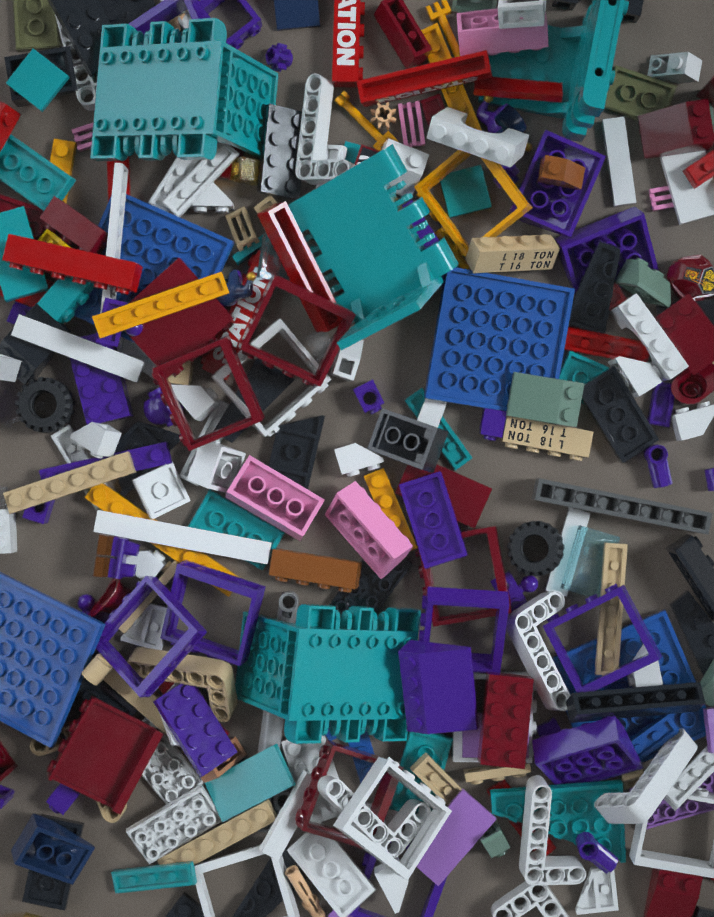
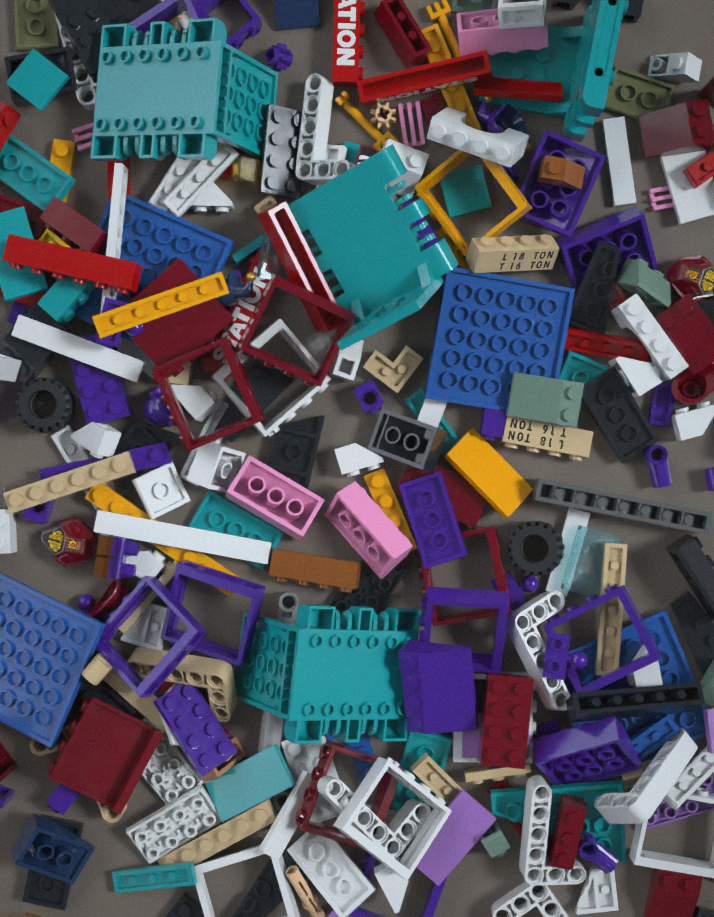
tan tile [225,206,260,251] -> none
none -> dark red helmet [40,517,98,568]
none -> tan plate [363,345,424,393]
none -> light orange tile [444,427,533,519]
none -> dark purple plate [542,632,587,681]
none -> dark red brick [547,794,587,870]

